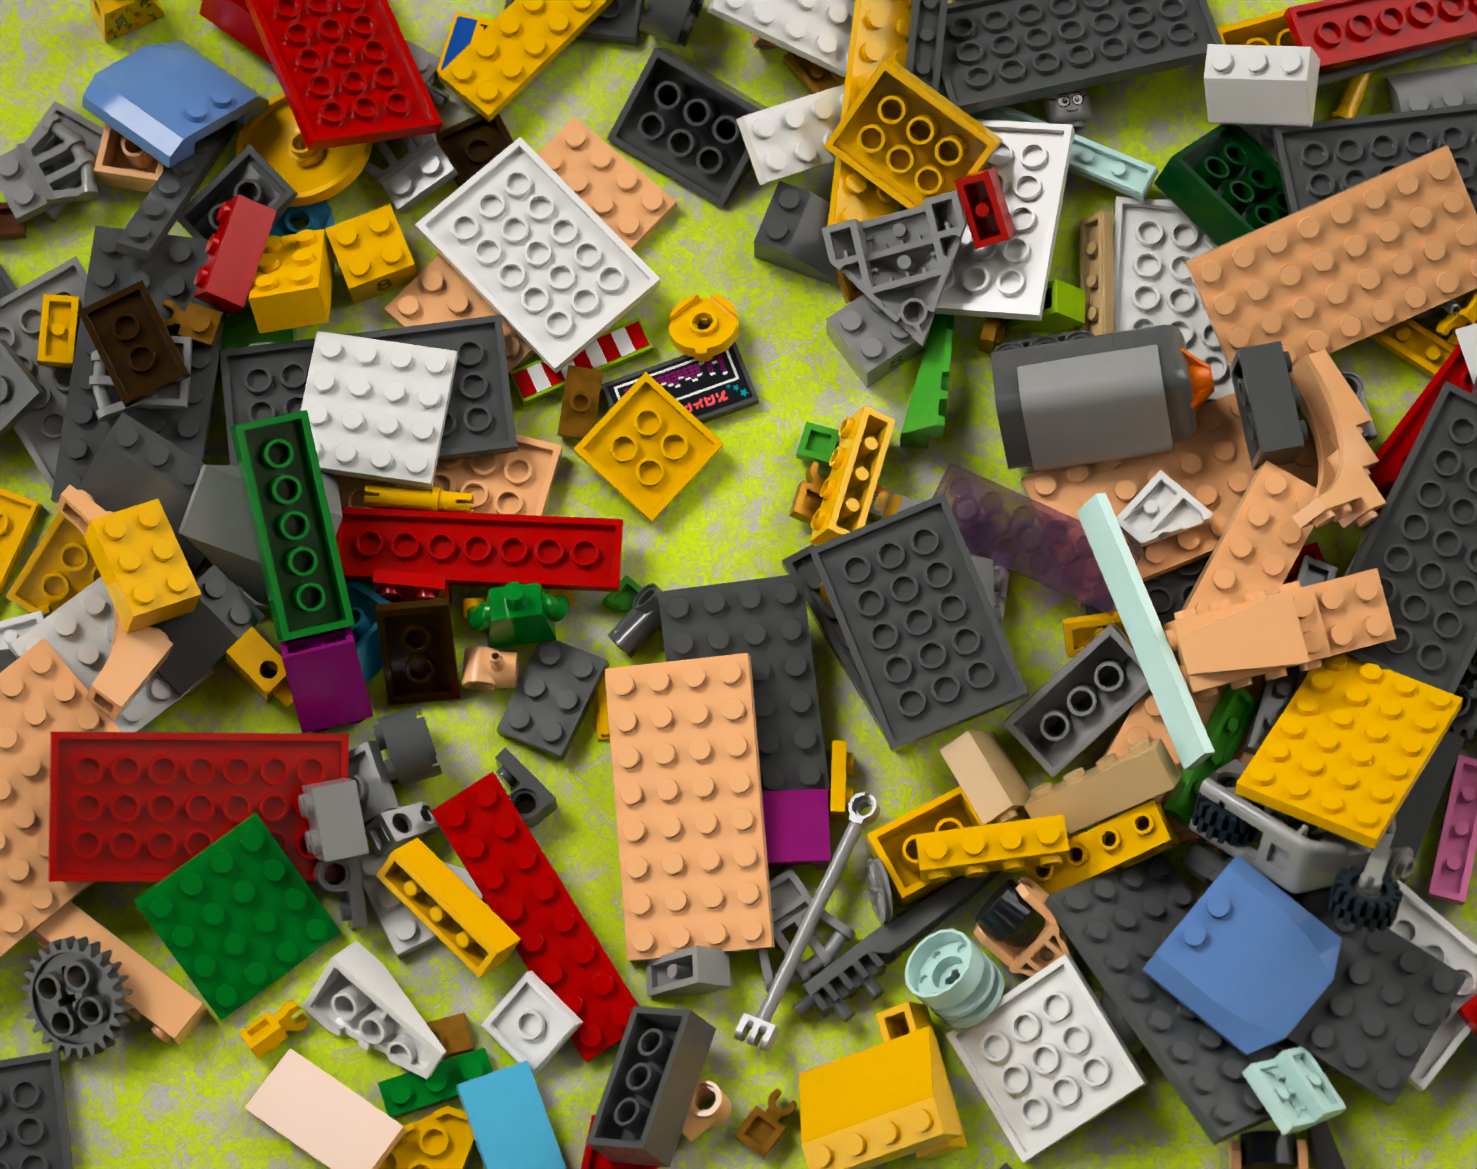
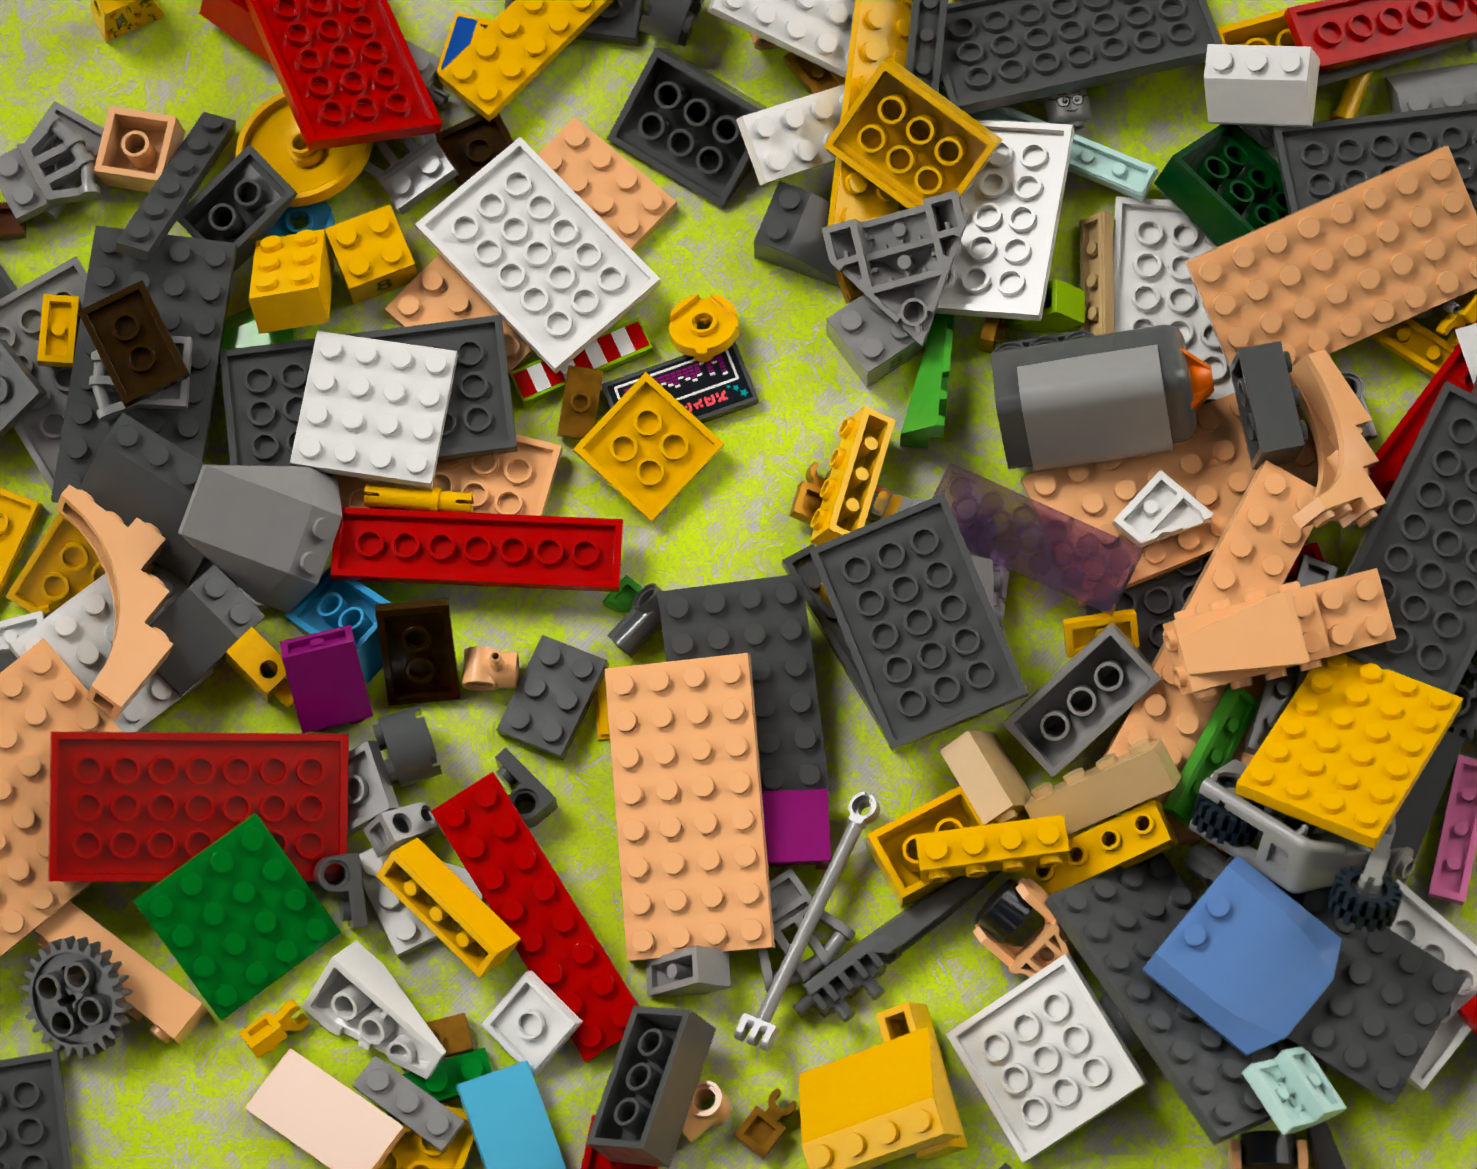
medium blue wedge [82,40,269,168] -> none
yellow brick [84,499,201,633] -> none
pearl gold plate [162,300,224,349] -> none
red brick [194,194,277,314] -> none
green brick [230,410,355,641] -> none
light grey brick [298,778,369,862] -> none
red plate [372,568,452,611] -> none
green torso [462,581,574,648] -> none
bright green plate [796,421,840,468] -> none
yellow plate [830,740,854,821] -> none
light grey wheel [866,857,893,924] -> none
light aqua wheel [905,929,1005,1029] -> none
red brick [955,166,1016,249] -> none
light aqua tile [1076,493,1215,770] -> none
none -> light grey plate [352,1055,466,1153]

